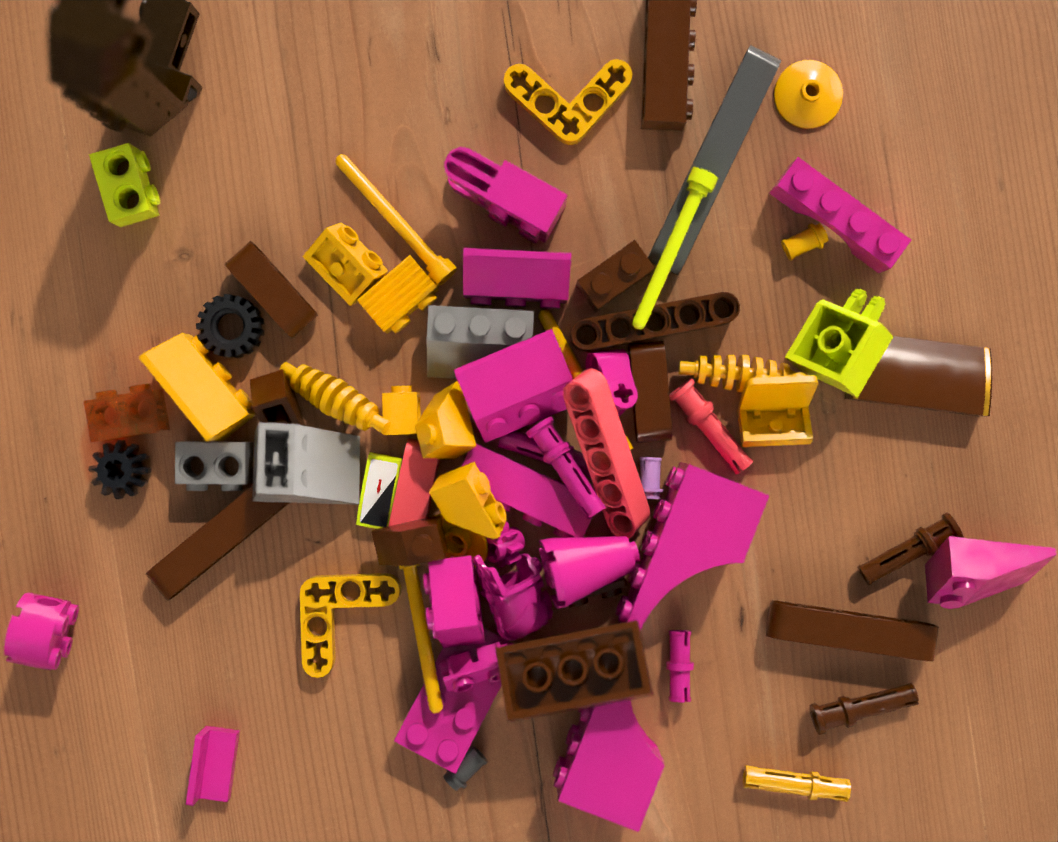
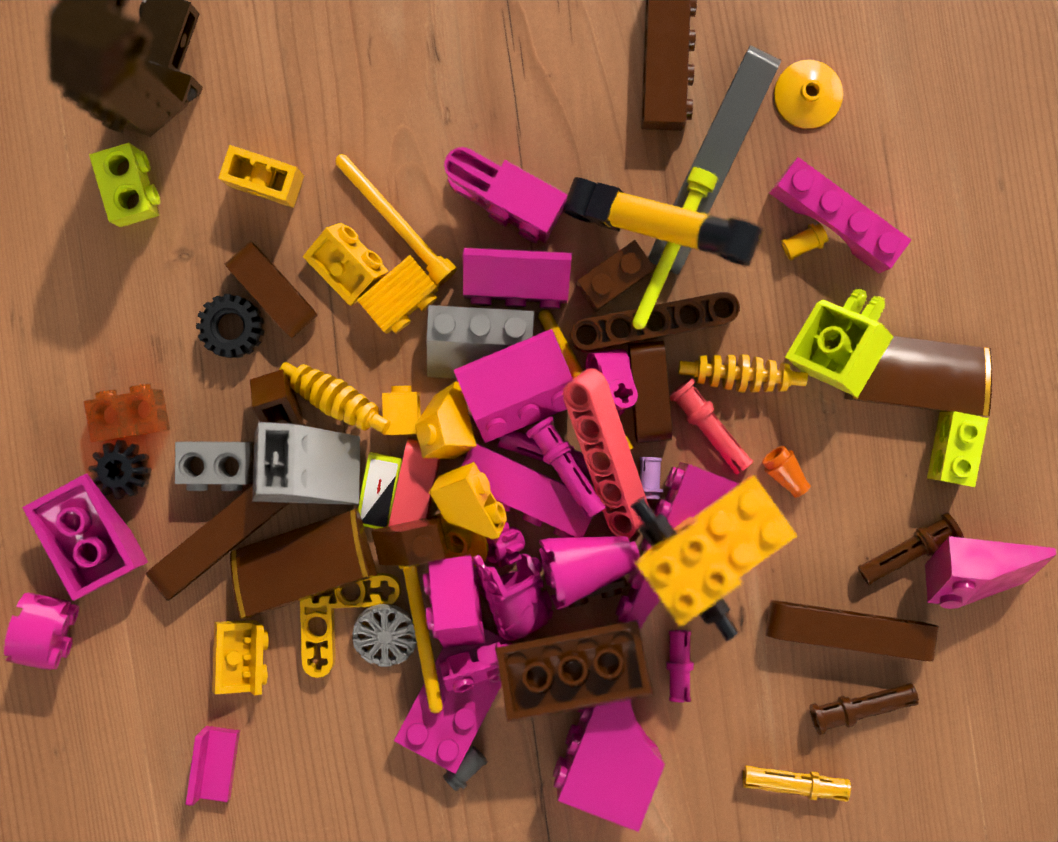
yellow slope [138,333,256,441] -> none
yellow beam [504,59,632,145] -> none
yellow bracket [737,373,818,447] -> none
none -> dark pink slope [22,474,148,601]
none -> yellow bracket [212,620,269,696]
none -> yellow brick [218,145,304,208]
none -> reddish brown slope [230,508,378,619]
none -> light grey wheel [352,604,417,667]
none -> piece [562,177,763,267]
none -> yellow piece [630,475,797,641]
none -> orange cone [762,446,811,498]
none -> neon yellow brick [927,411,989,487]

